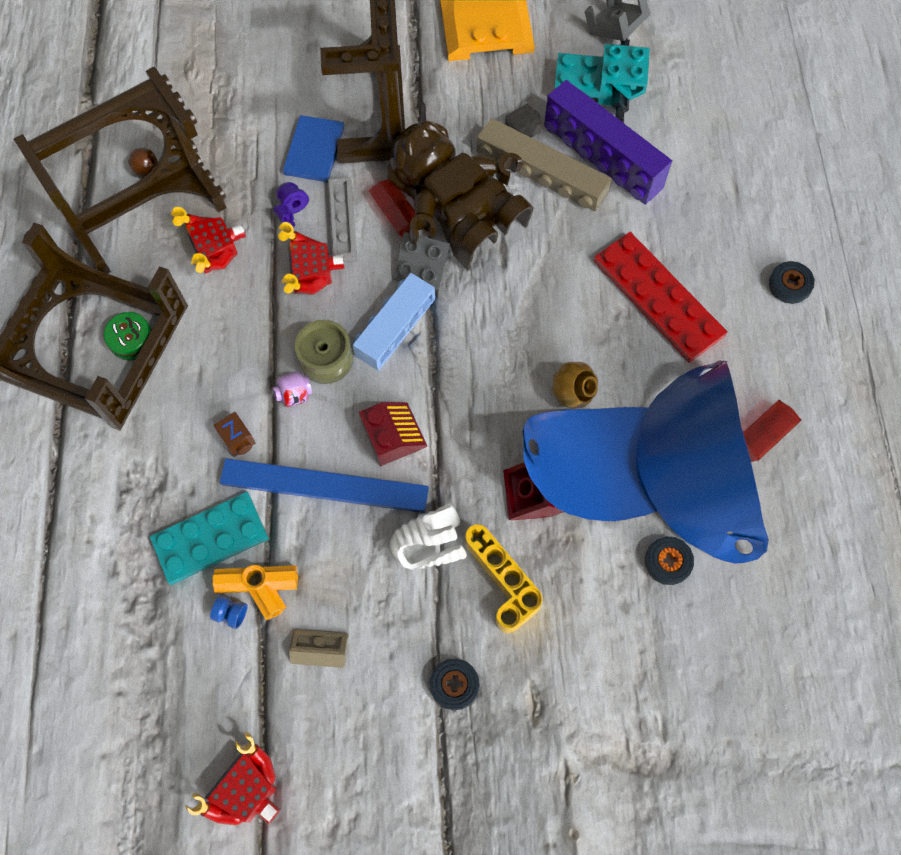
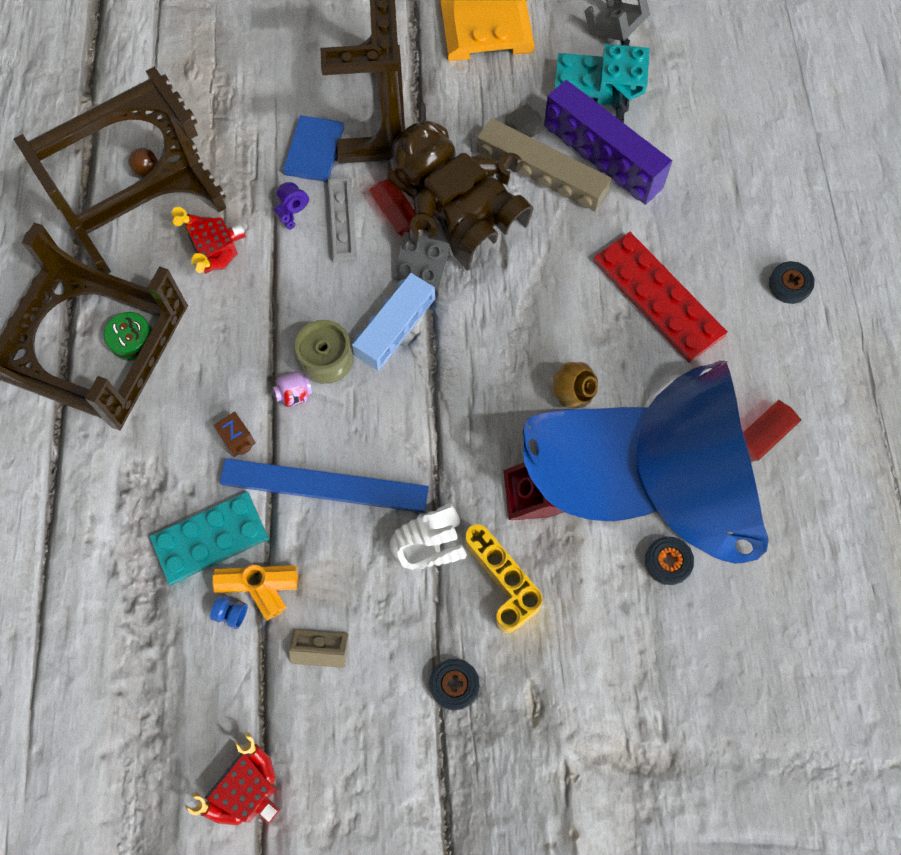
red torso [278,222,345,295] -> none
dark red slope [359,402,427,467] -> none

